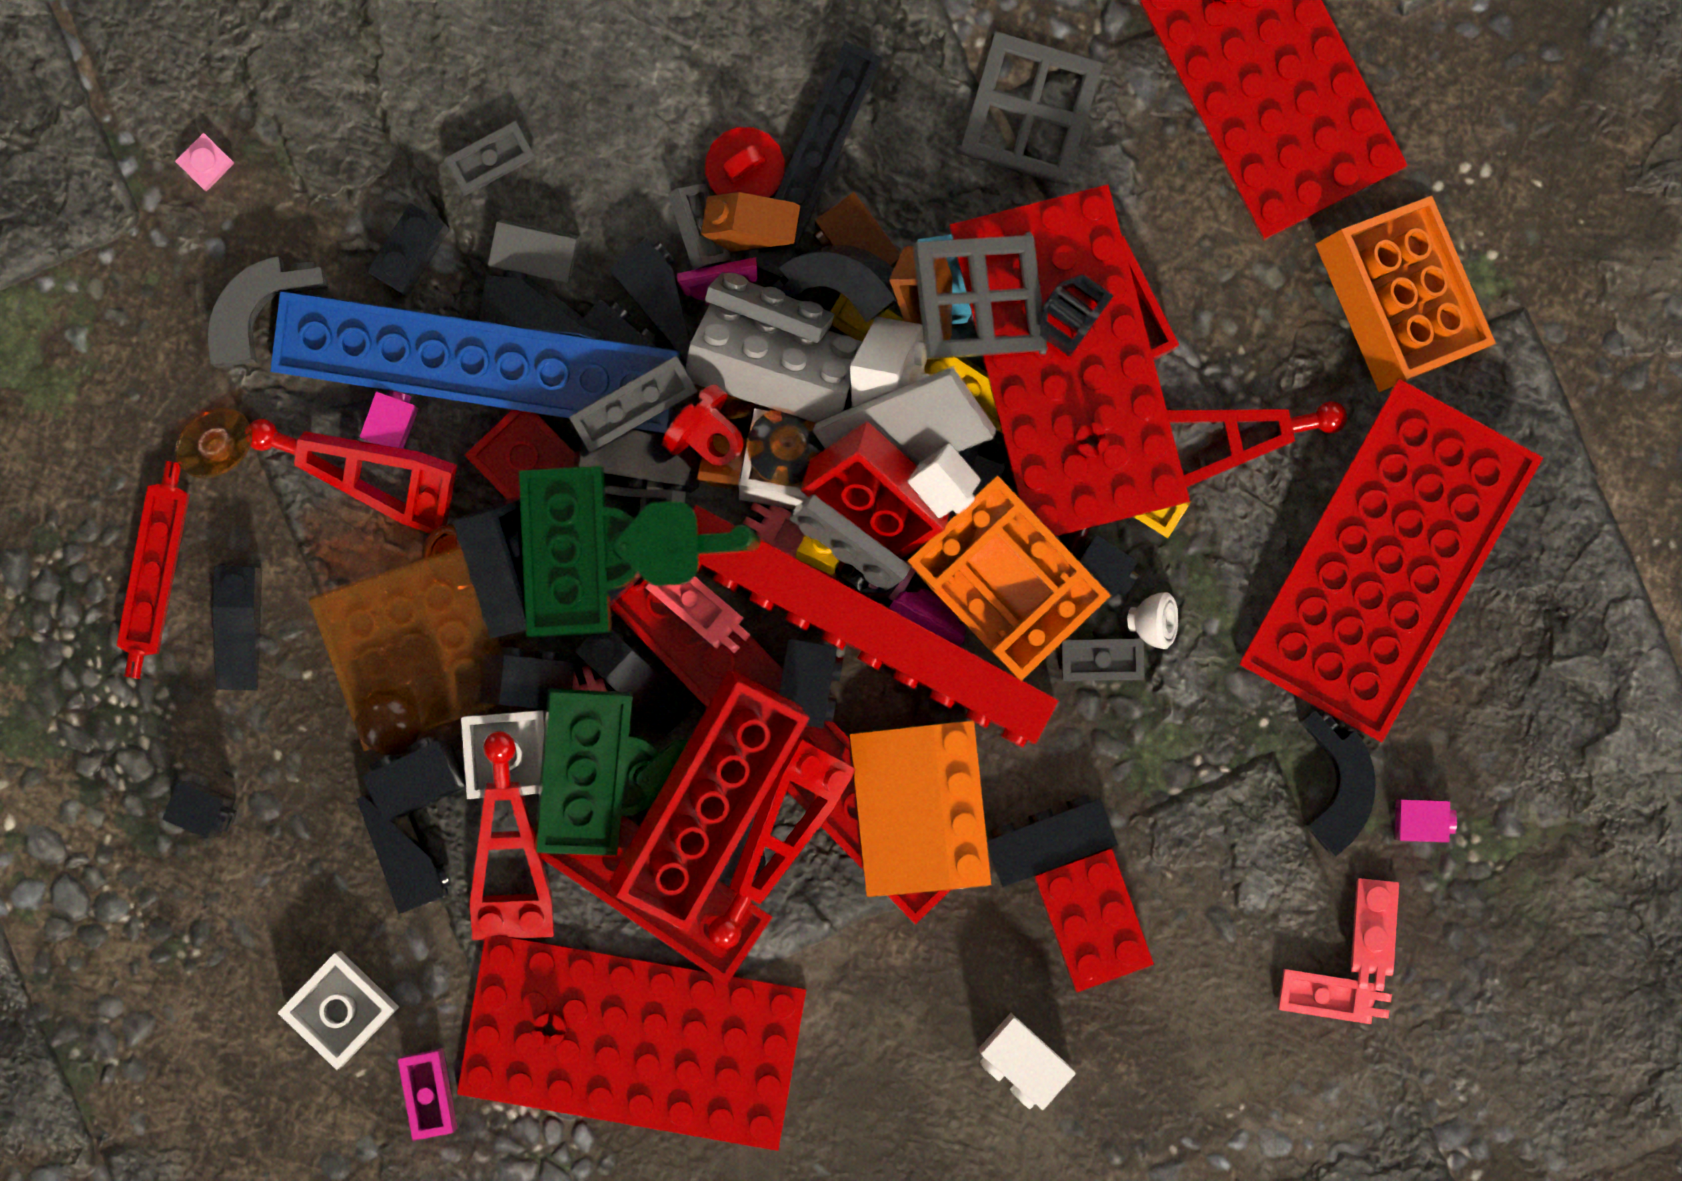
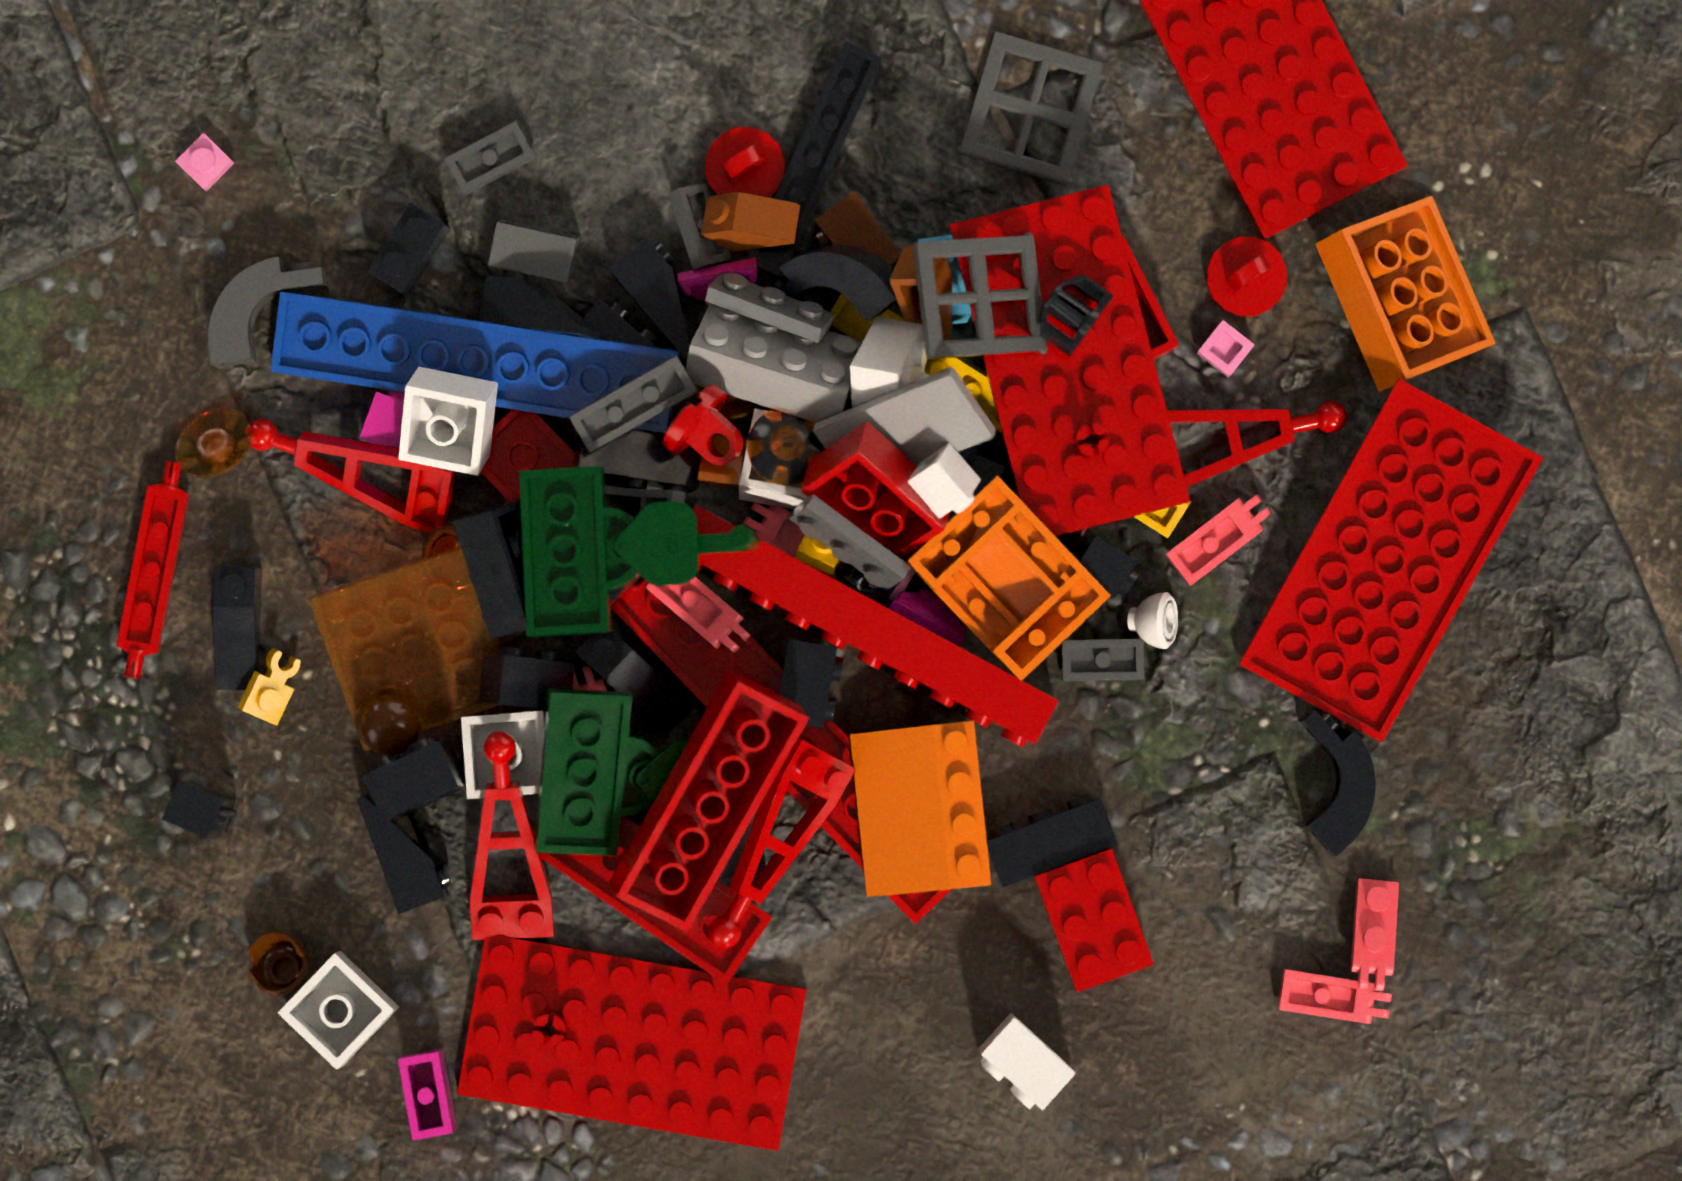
dark pink brick [1395,799,1457,842] -> none
none -> yellow plate [237,648,300,726]
none -> reddish brown hair [247,930,310,997]
none -> white brick [398,367,498,476]
none -> coral hinge [1165,494,1272,587]
none -> bright pink plate [1197,320,1255,378]
none -> red tile [1206,237,1287,317]

